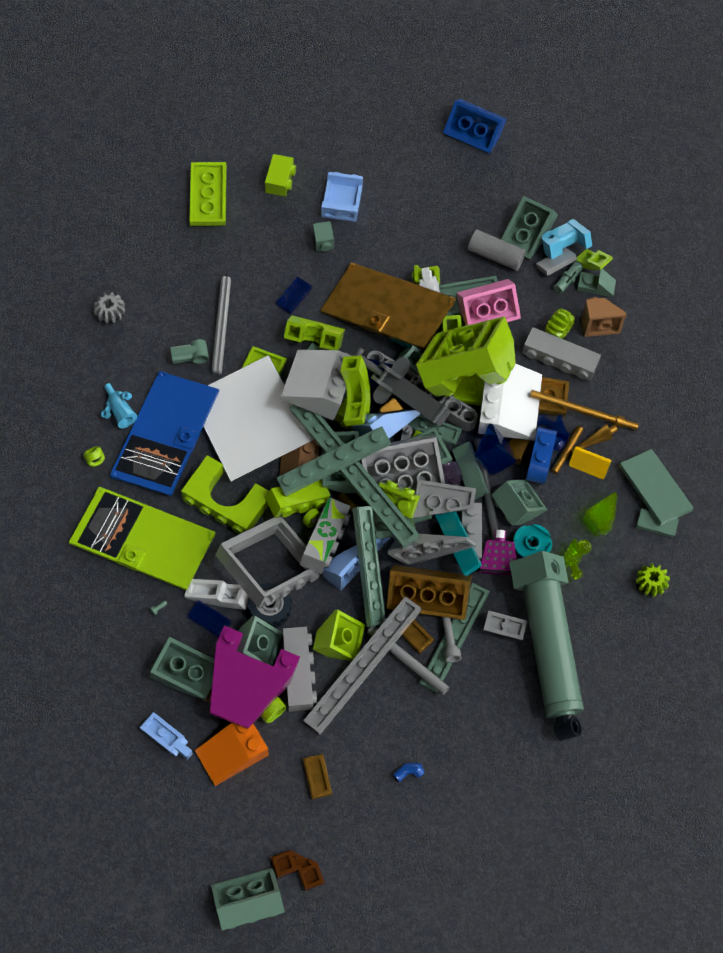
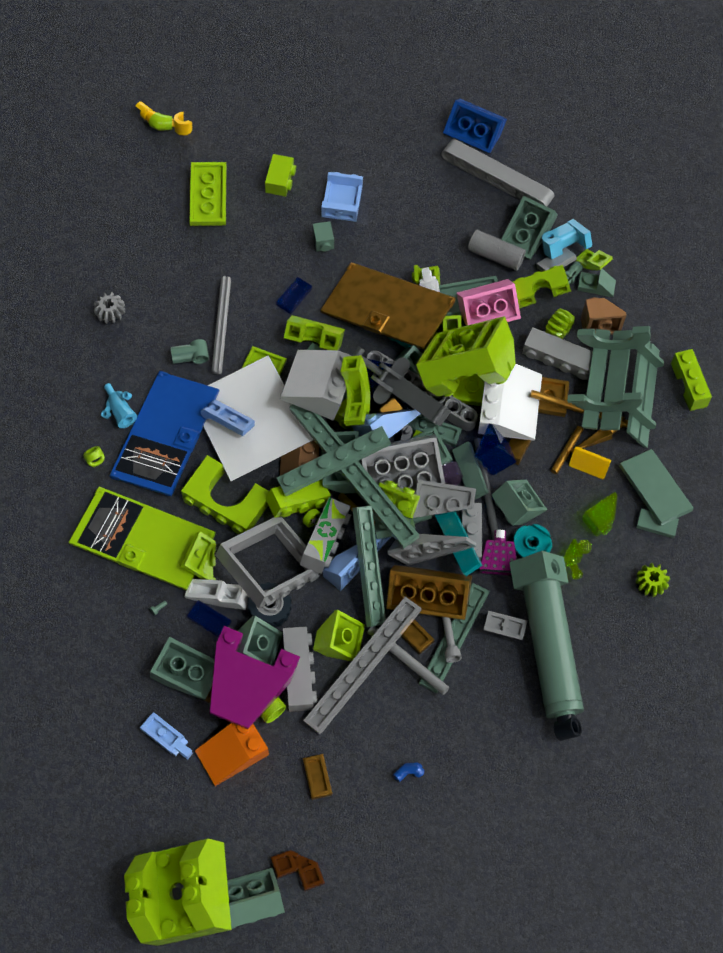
blue brick [526,427,557,485] -> none
clear blue piece [537,414,570,451] -> none
none -> lime piece [124,839,232,946]
none -> yellow piece [135,102,192,136]
none -> lime wing [181,531,216,580]
none -> medium blue plate [201,400,255,436]
none -> light grey beam [441,139,554,207]
none -> lime arch [513,265,571,309]
none -> sand green piece [567,326,664,448]
none -> lime arch [671,349,712,411]

